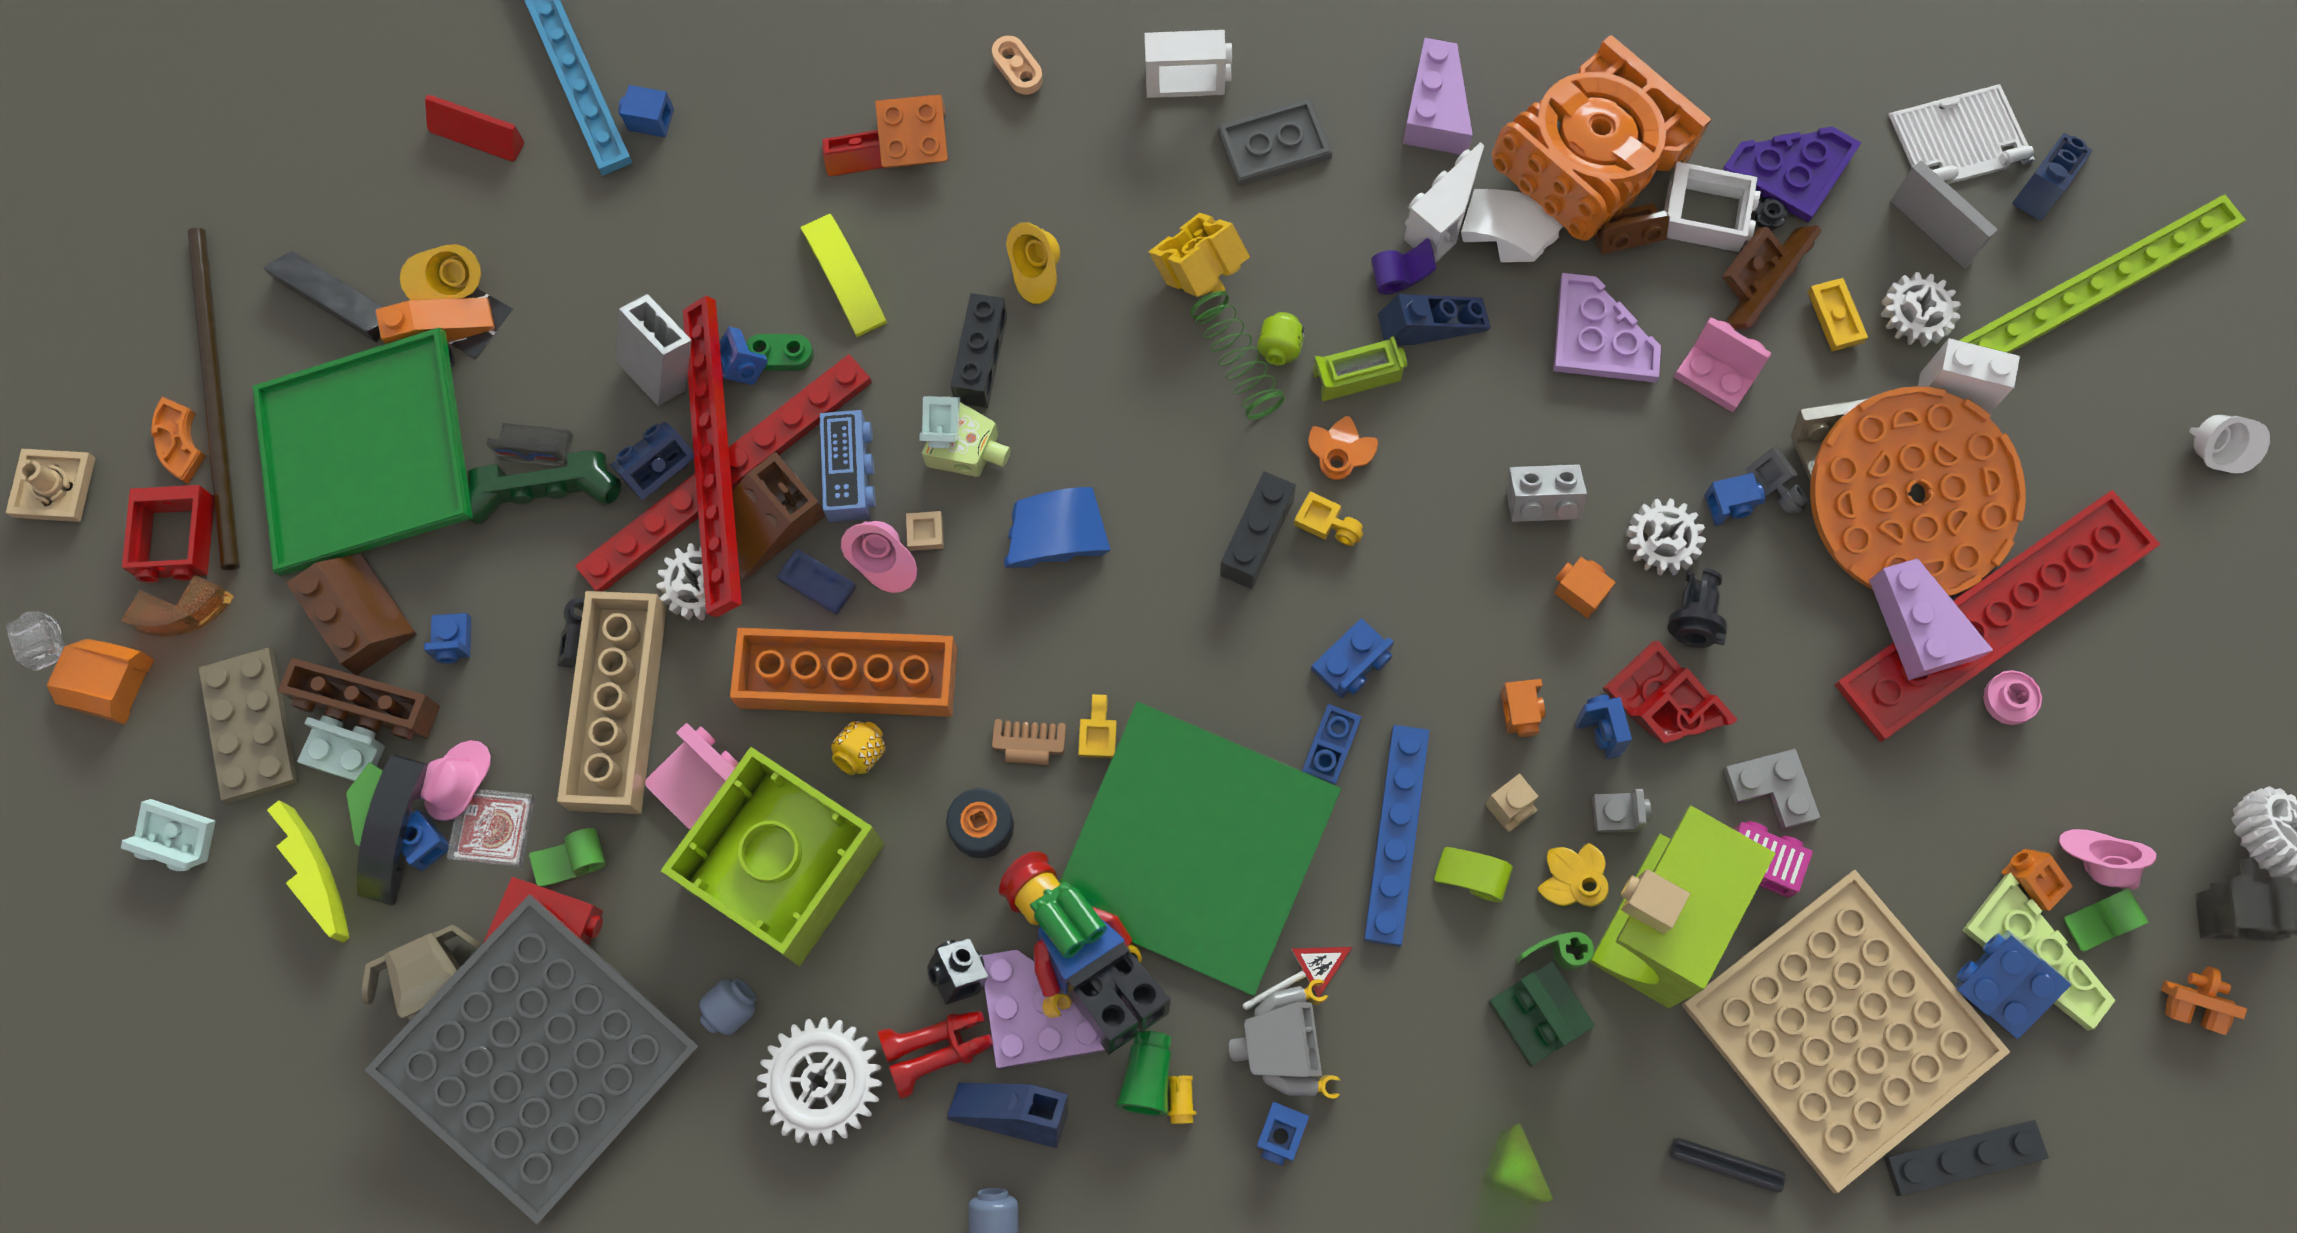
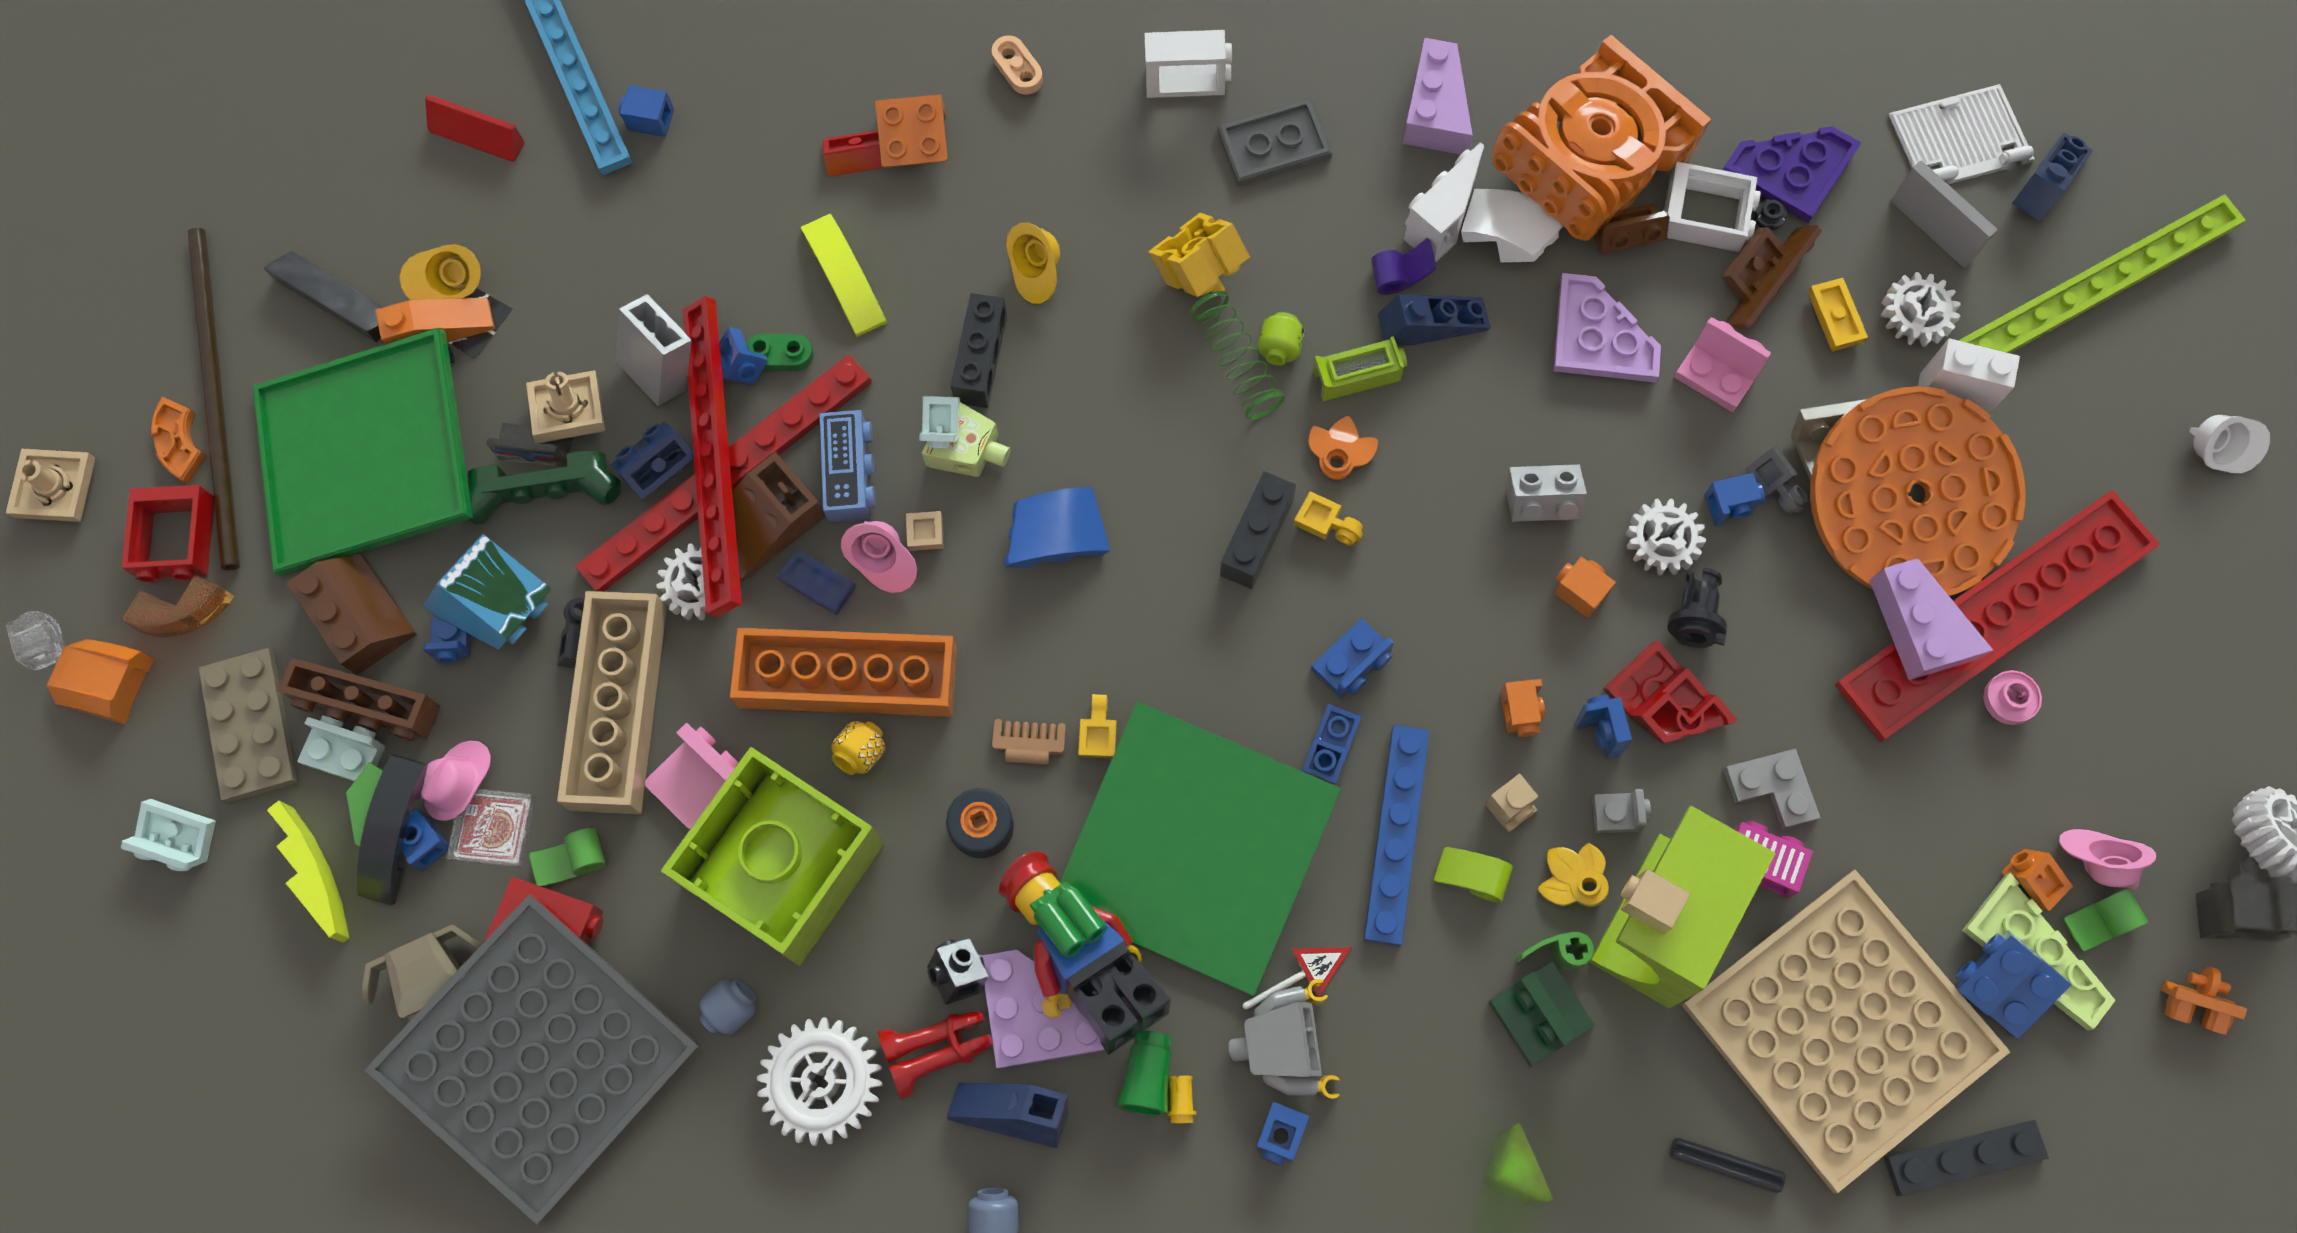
none -> slope [422,534,551,650]
none -> tan plate [526,370,605,444]

